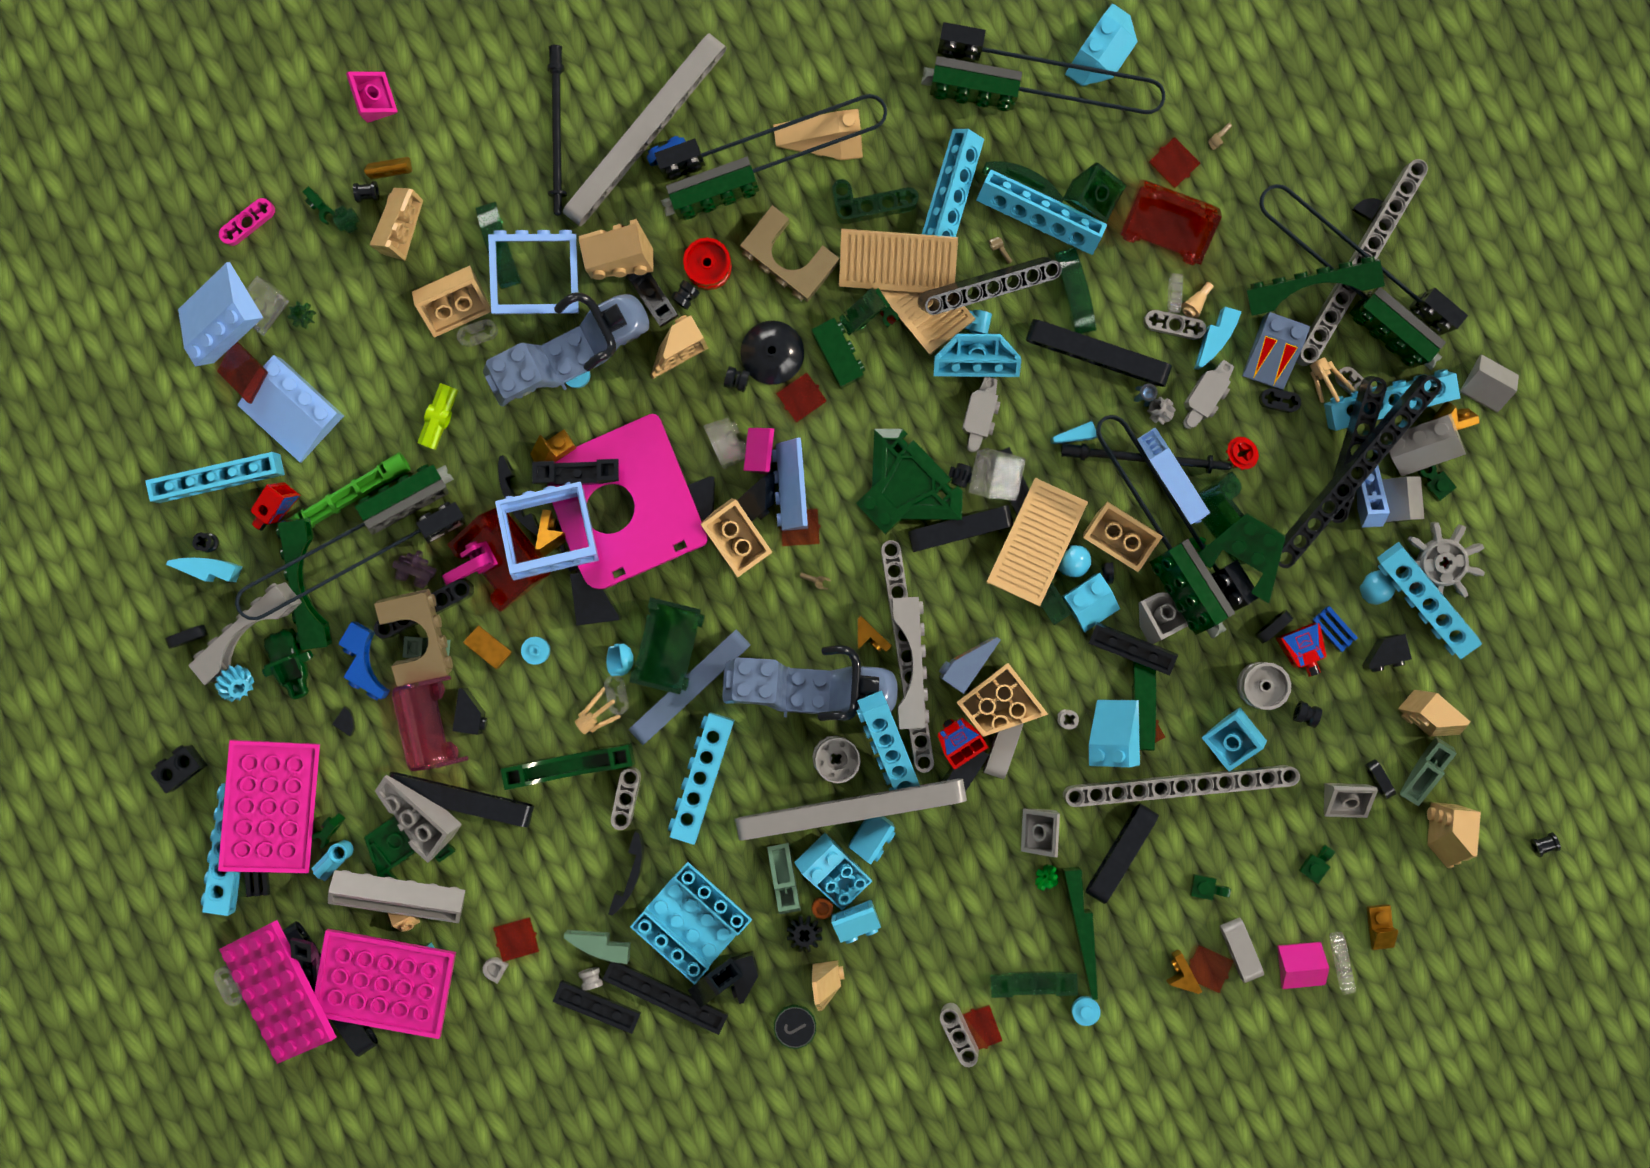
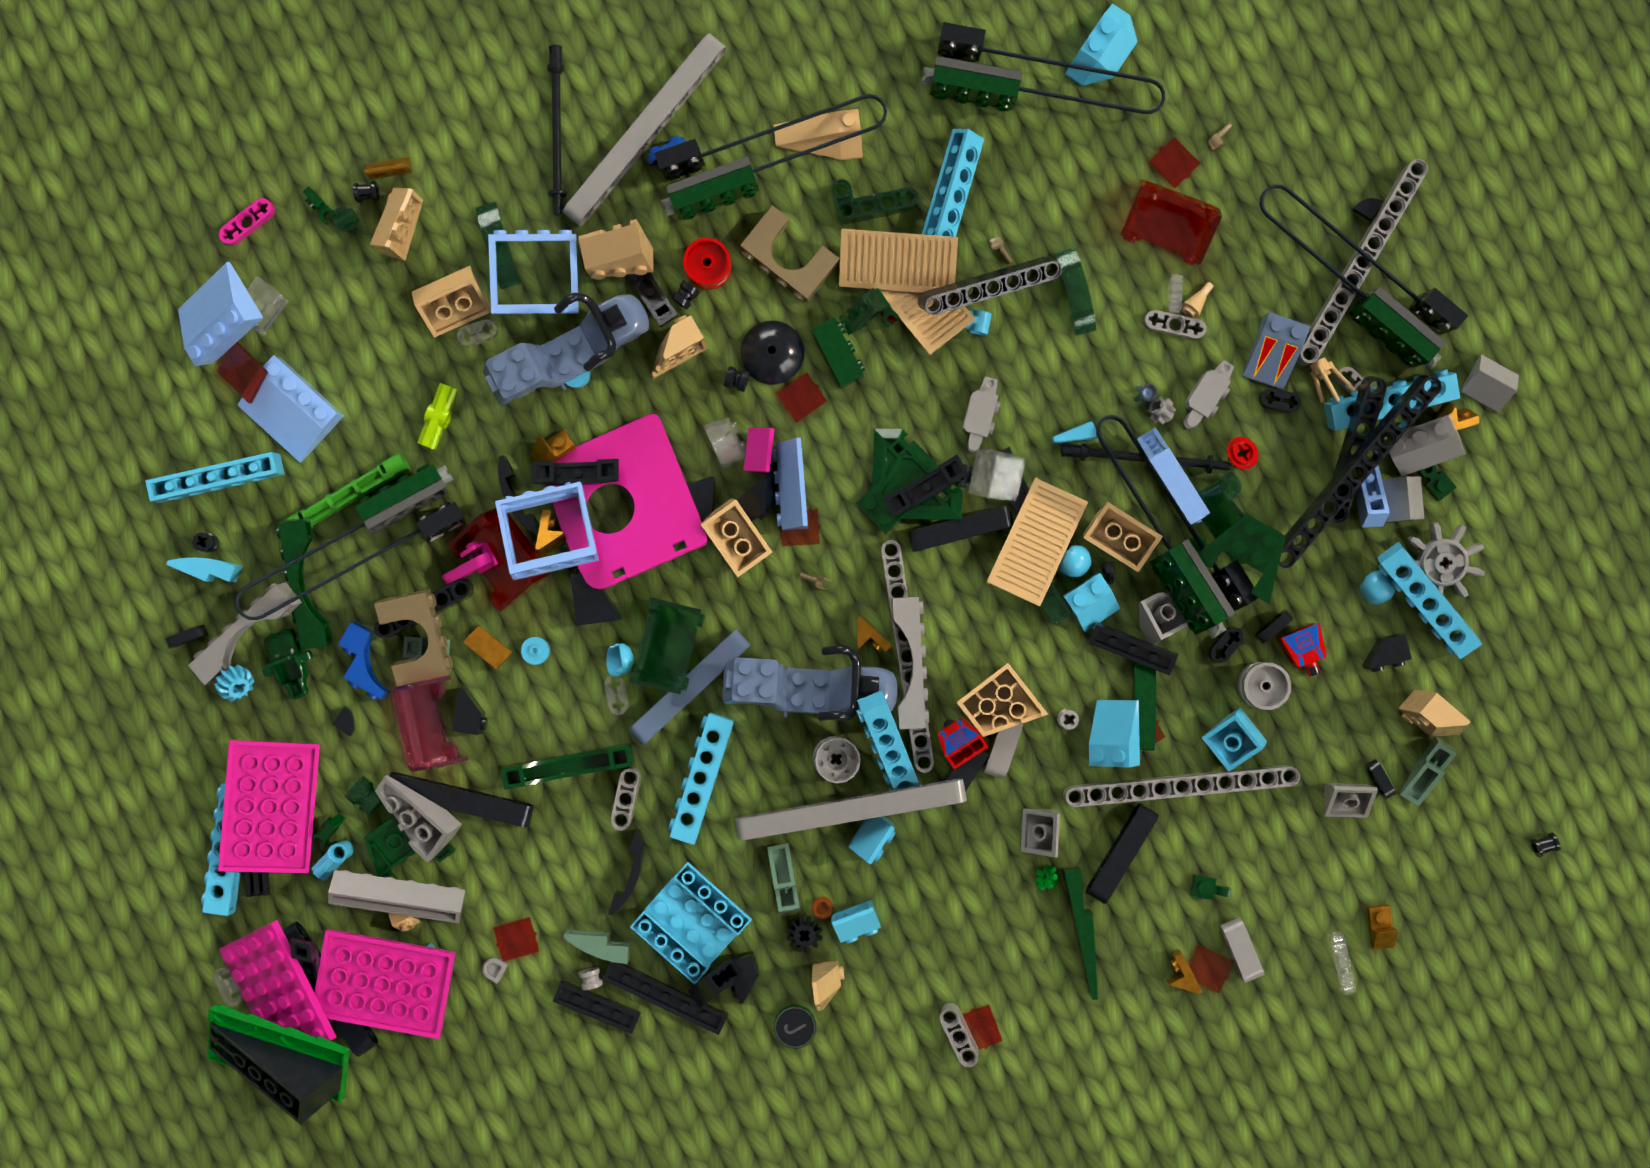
black brick [150,745,208,793] -> none
red torso [251,482,301,531] -> none
clear green gear [287,301,316,329] -> none
dark pink slope [346,72,398,123] -> none
hips [392,550,437,589] -> none
tan plant [575,687,621,734] -> none
medium azure slope [794,833,872,910] -> none
medium azure wedge [933,334,1021,377] -> none
sand blue slope [939,637,1000,694] -> none
medium azure brick [976,170,1107,255] -> none
clear green slope [982,161,1063,203] -> none
clear green slope [990,971,1078,998] -> none
black beam [1026,319,1172,387] -> none
clear green slope [1063,162,1126,223] -> none
medium azure wheel [1071,996,1100,1026] -> none
medium azure slope [1194,307,1242,370] -> none
dark green arch [1247,256,1385,316] -> none
dark pink slope [1277,942,1329,989] -> none
black wheel [1293,701,1322,728] -> none
dark green plate [1299,845,1335,884] -> none
blue tile [1312,606,1358,652] -> none
tan wedge [1427,802,1481,868] -> none
none -> black piece [207,1004,350,1125]
none -> clear green wheel [345,776,382,817]
none -> black slope [883,455,969,518]
none -> black beam [1209,627,1244,663]

